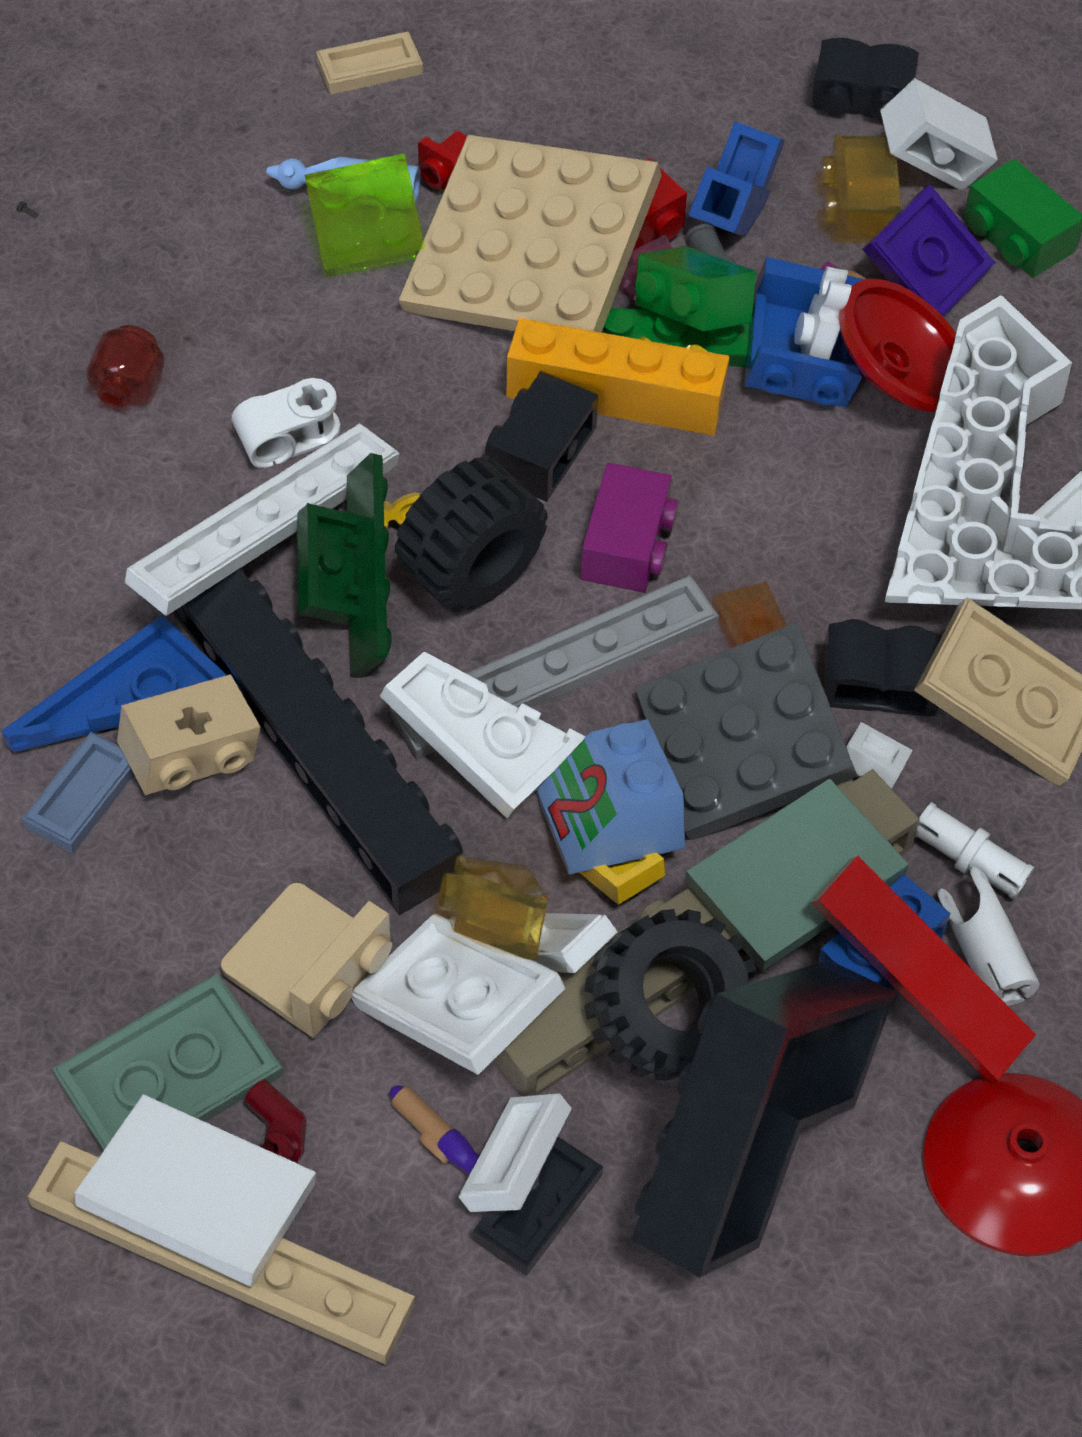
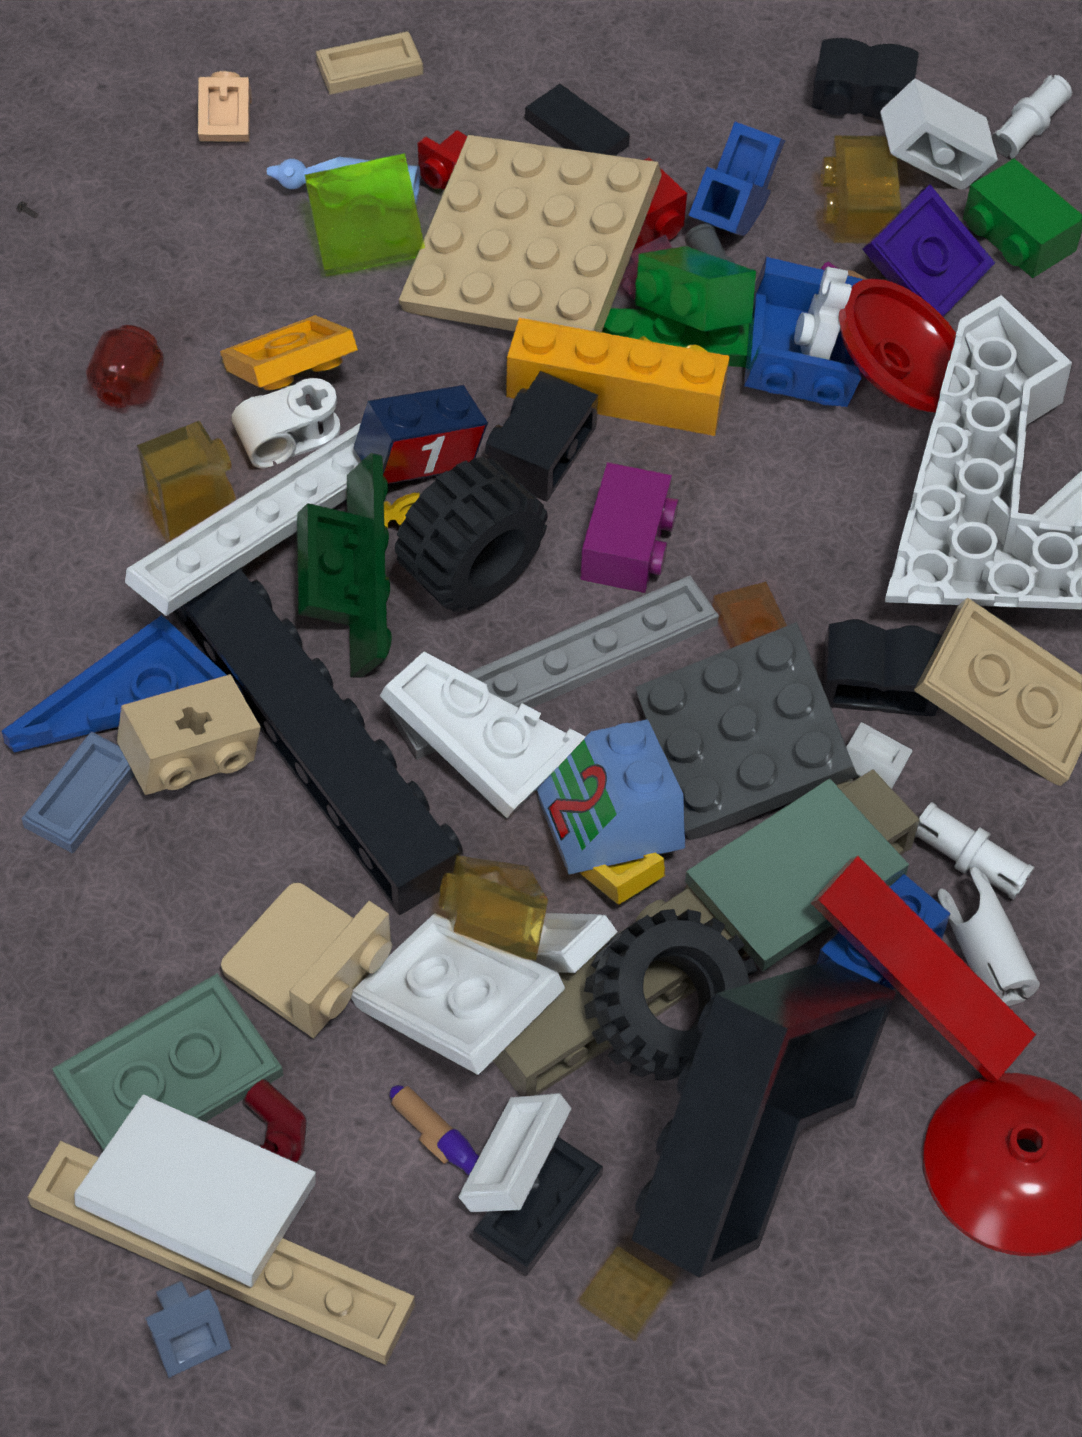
none -> clear yellow brick [137,420,236,543]
none -> sand blue tile [145,1281,232,1378]
none -> light nougat bracket [198,71,252,142]
none -> light orange plate [220,315,358,390]
none -> dark blue brick [353,385,488,484]
none -> black tile [525,84,630,156]
none -> clear yellow tile [580,1246,673,1341]
none -> white pin [991,75,1072,159]

